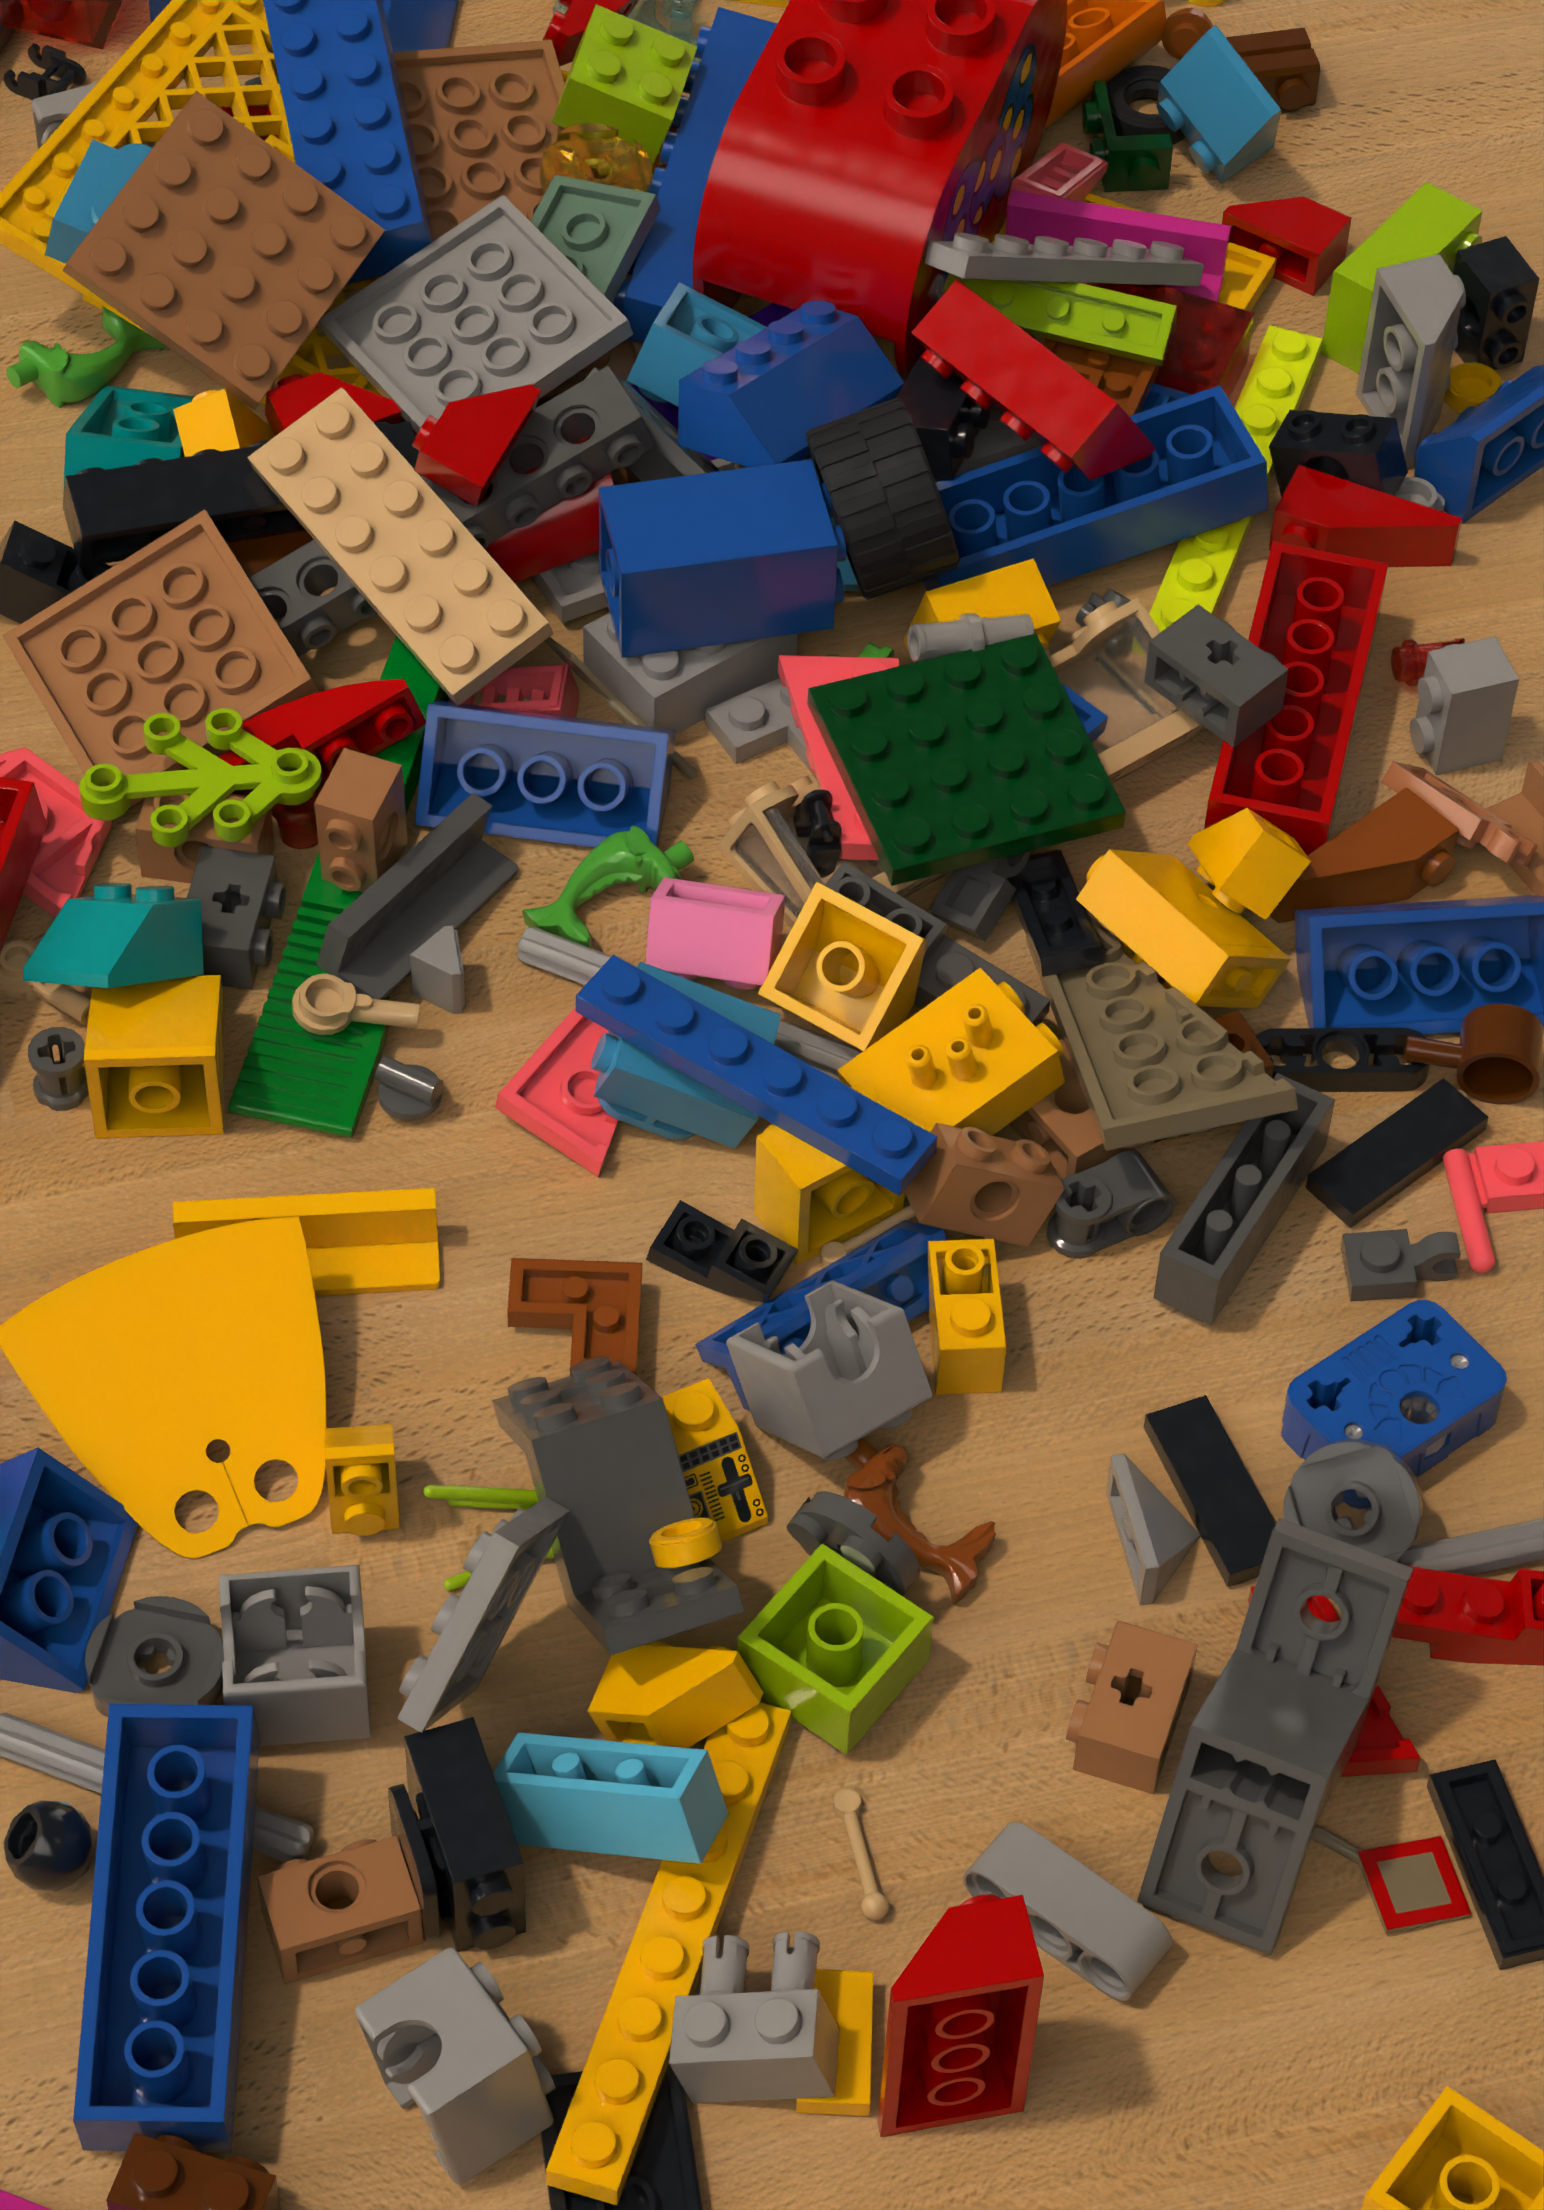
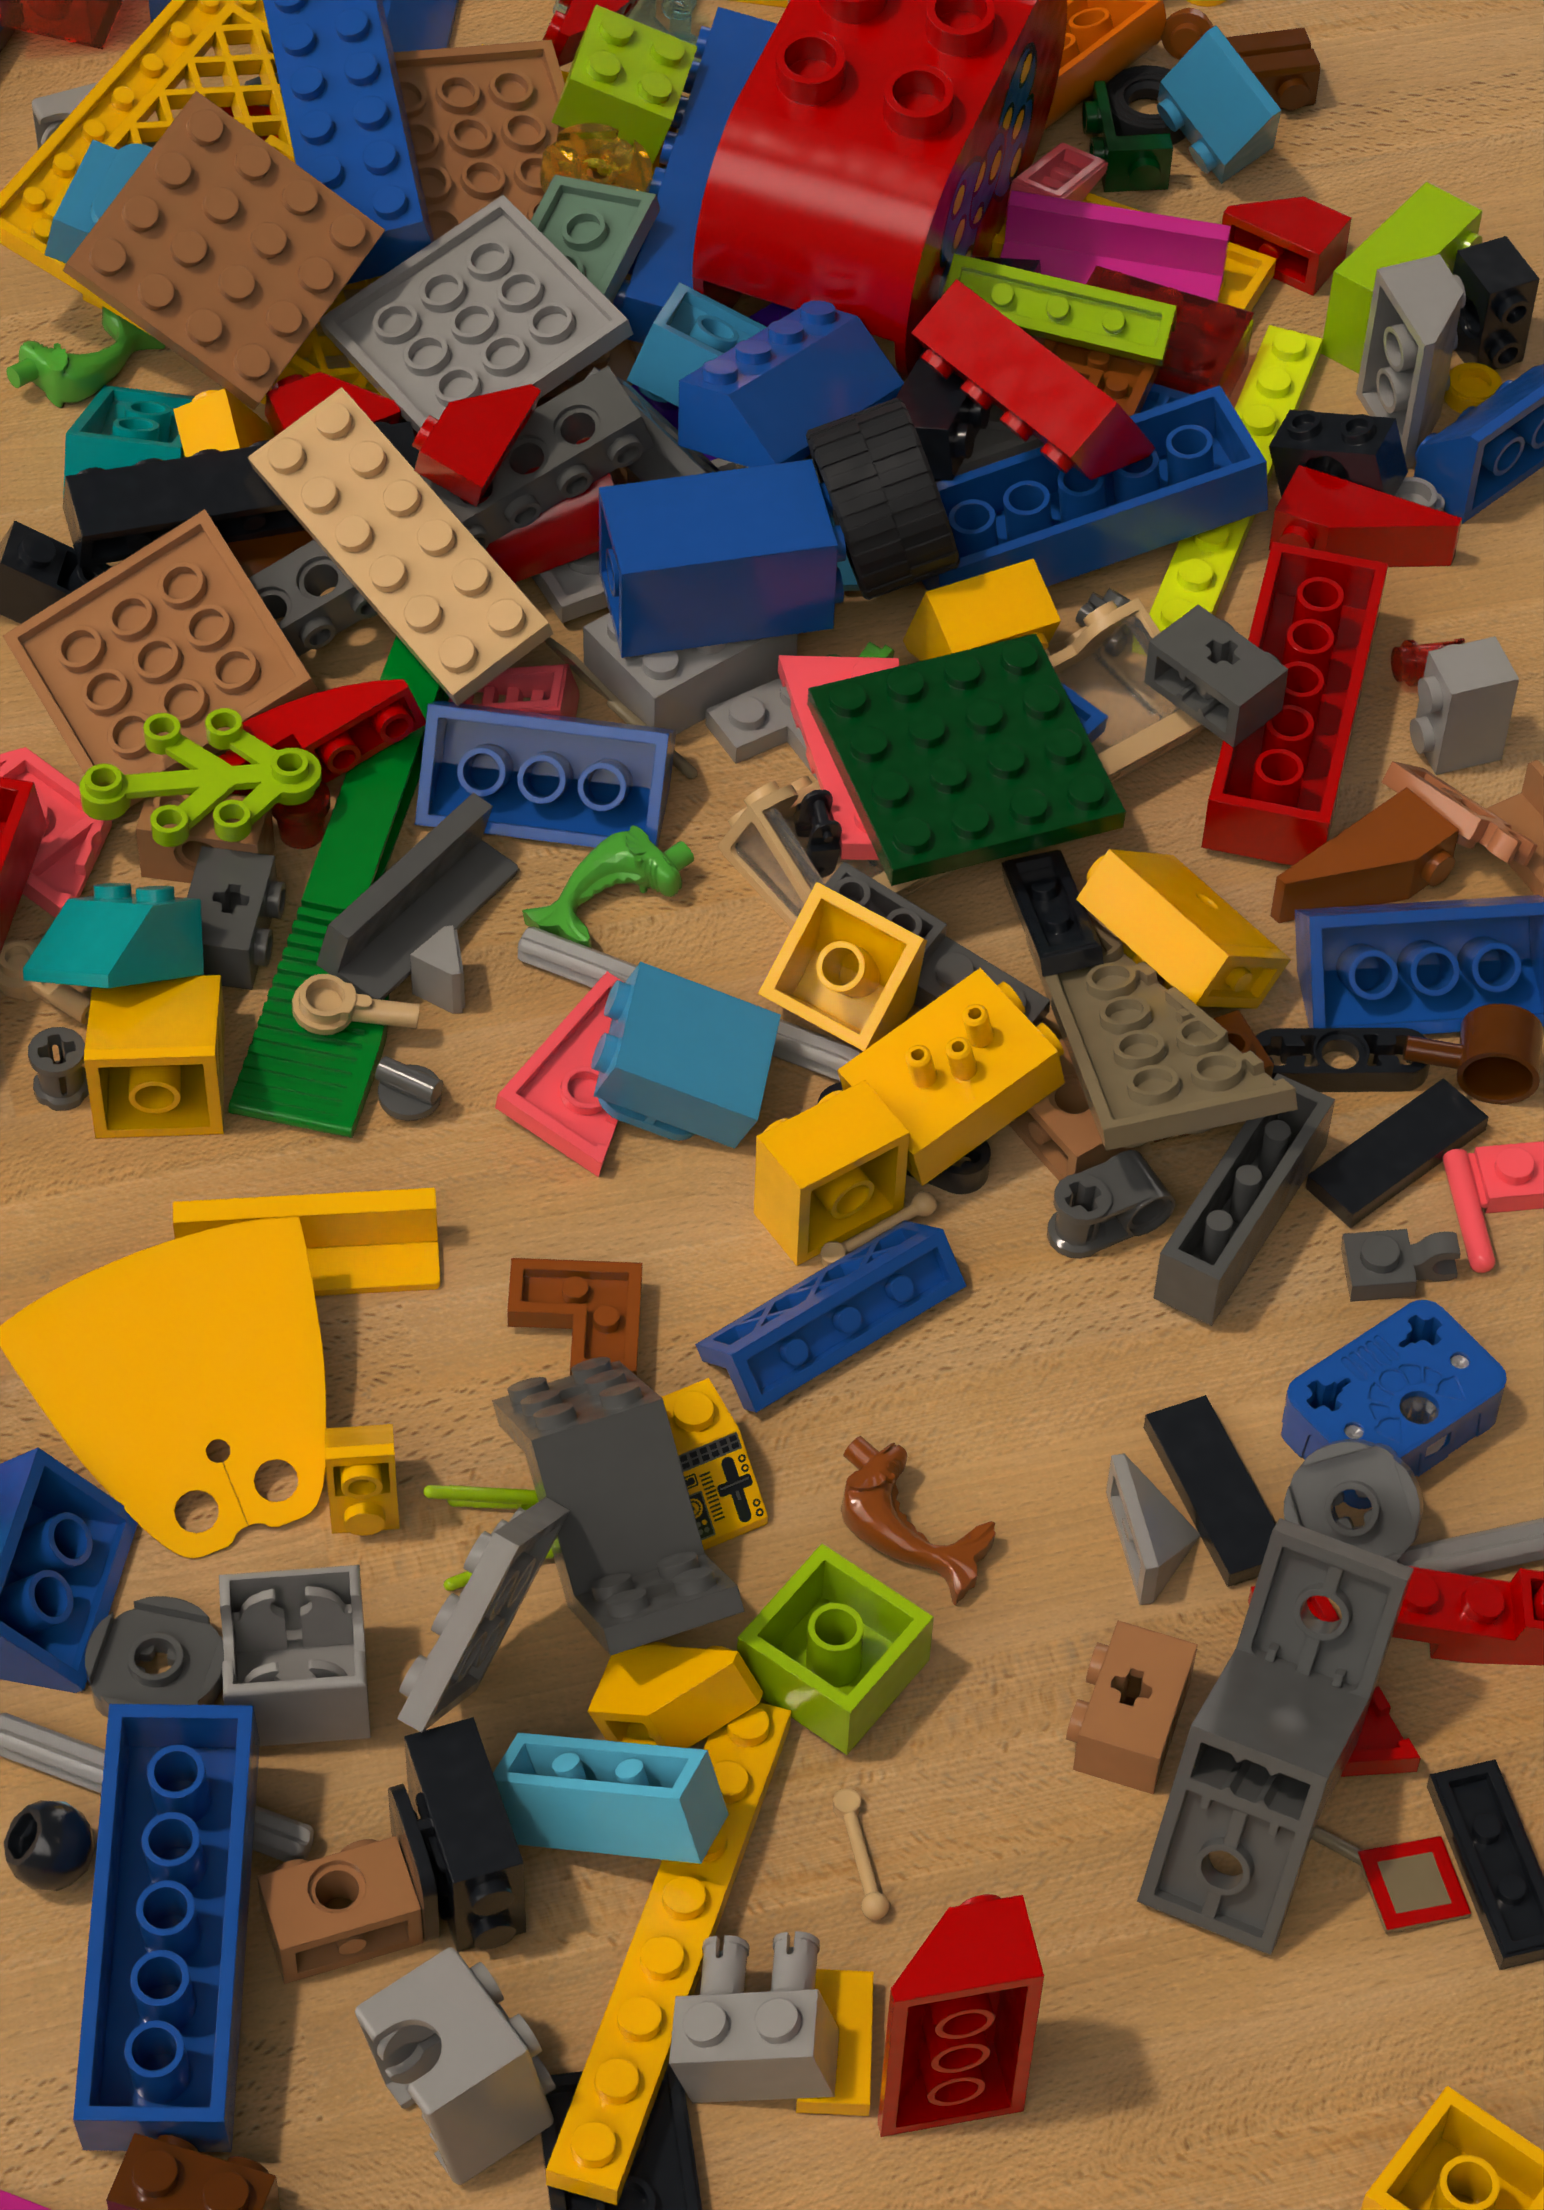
black piece [3,43,87,100] -> none
medium nougat brick [314,748,408,892] -> none
blue plate [576,954,937,1196] -> none
bright pink piece [646,877,786,990] -> none
black slope [646,1200,798,1303] -> none
yellow tile [649,1518,722,1568] -> none
light grey piece [726,1280,932,1460] -> none
dark grey plate [786,1491,920,1596] -> none
medium nougat brick [904,1123,1065,1247] -> none
light grey pin [907,613,1034,661] -> none
light grey plate [924,233,1204,286] -> none
yellow slope [928,1239,1006,1395] -> none
dark grey plate [929,851,1030,941] -> none
light grey beam [963,1822,1173,2001] -> none
yellow slope [1187,808,1311,920] -> none

